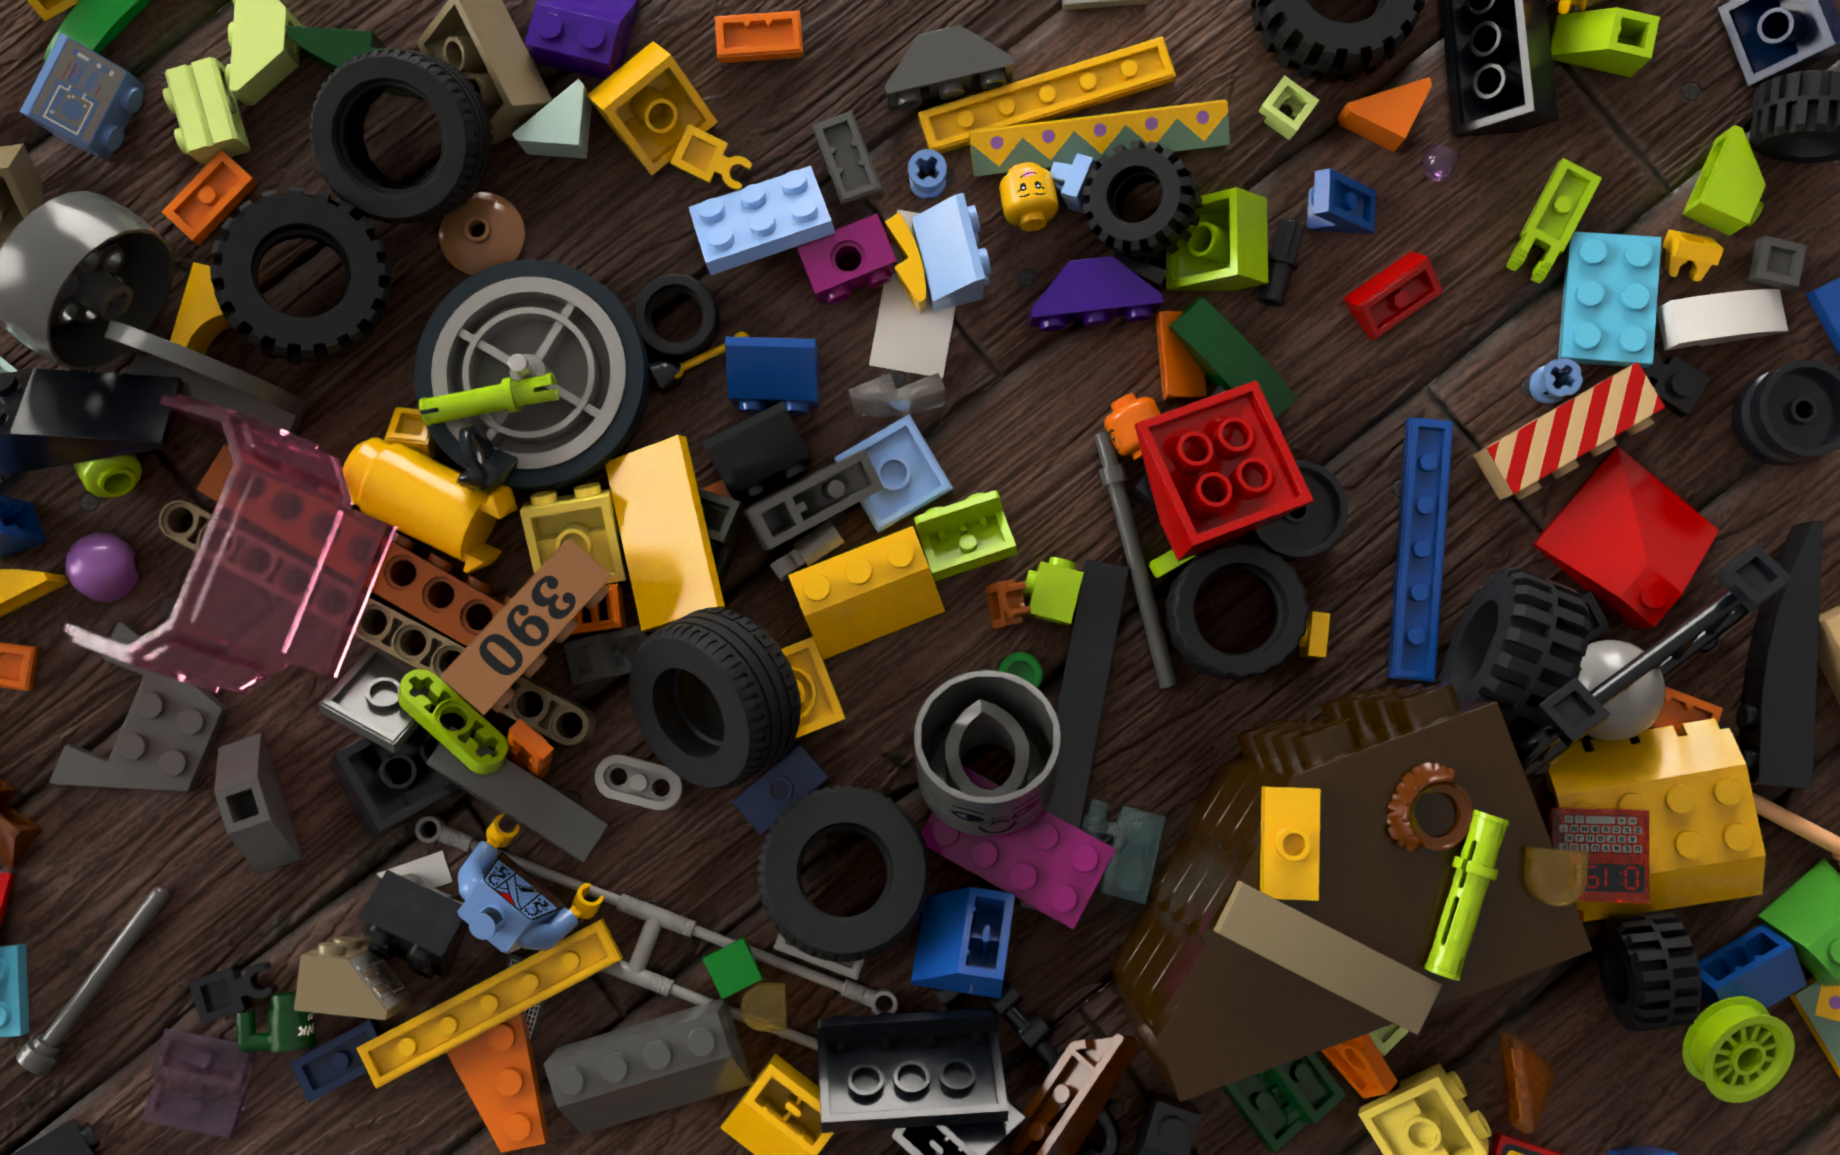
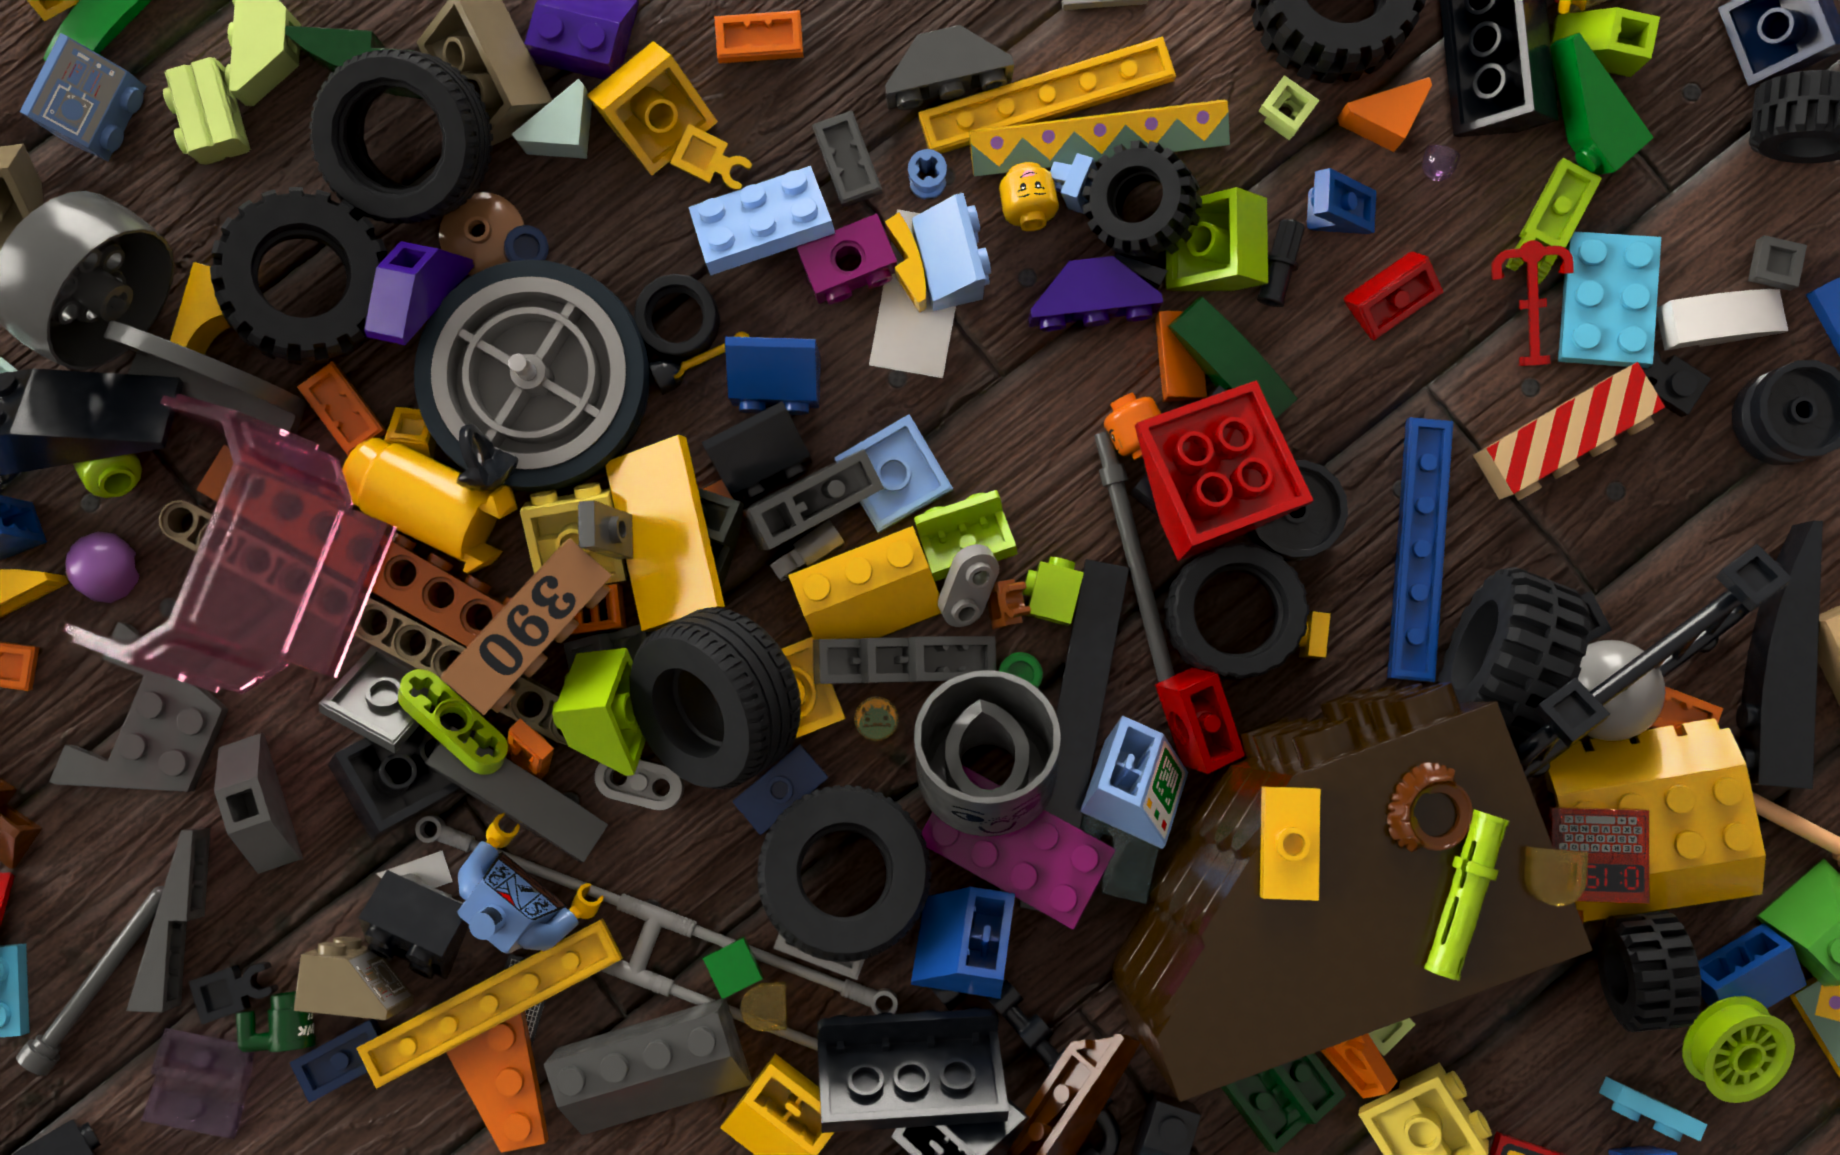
orange plate [162,150,259,245] -> none
lime pin [419,372,559,427] -> none
clear slope [848,373,945,417] -> none
lime tile [1148,549,1196,579] -> none
dark tan slope [1213,880,1442,1035] -> none
clear orange slope [1498,1032,1557,1134] -> none
medium blue bush [1529,358,1583,404] -> none
red slope [1532,446,1719,630] -> none
yellow tile [1663,229,1724,281] -> none
lime slope [1682,125,1766,236] -> none
none -> dark grey slope [126,827,211,1012]
none -> orange plate [297,361,387,456]
none -> dark purple slope [364,241,474,345]
none -> dark blue tile [504,225,549,262]
none -> lime slope [552,648,646,776]
none -> dark grey plate [578,500,633,560]
none -> dark grey slope [813,636,996,684]
none -> clear yellow tile [854,697,899,741]
none -> light grey plate [938,544,999,627]
none -> light blue slope [1080,715,1188,849]
none -> red brick [1155,667,1245,774]
none -> red piece [1491,240,1574,366]
none -> green slope [1550,33,1654,175]
none -> medium azure plate [1599,1077,1707,1141]

